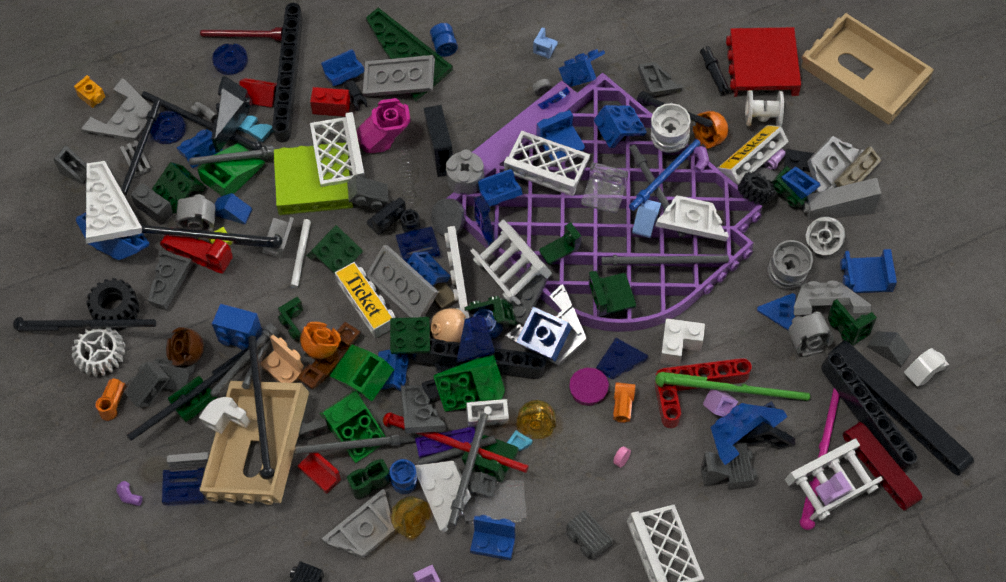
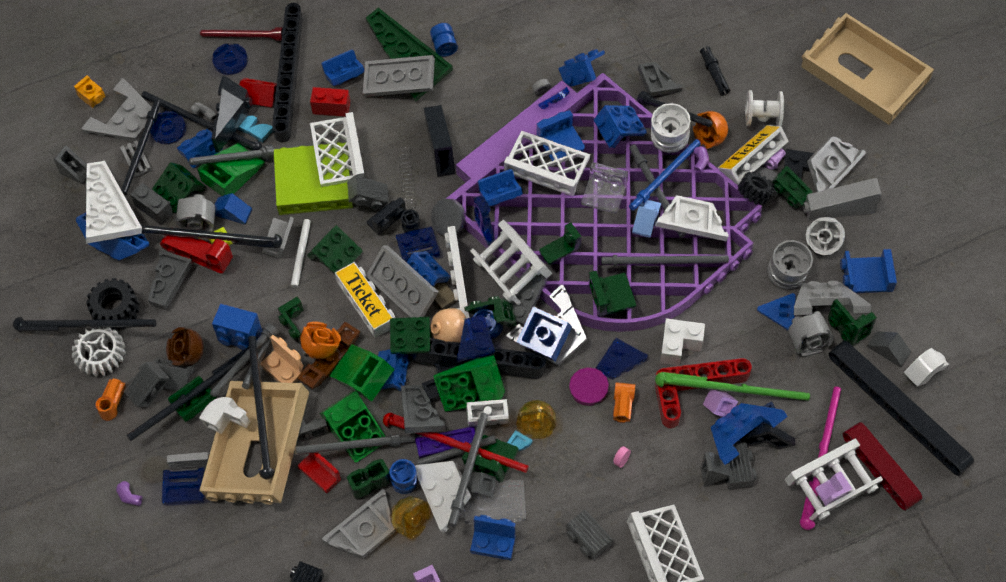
black bar [344,80,368,111] -> none
dark pink brick [356,98,411,153] -> none
light grey brick [446,149,484,195] -> none
light blue panel [533,28,558,59] -> none
red panel [726,27,801,97] -> none
blue slope [782,167,821,199] -> none
black beam [821,352,917,472] -> none
dark tan tile [834,147,882,187] -> none

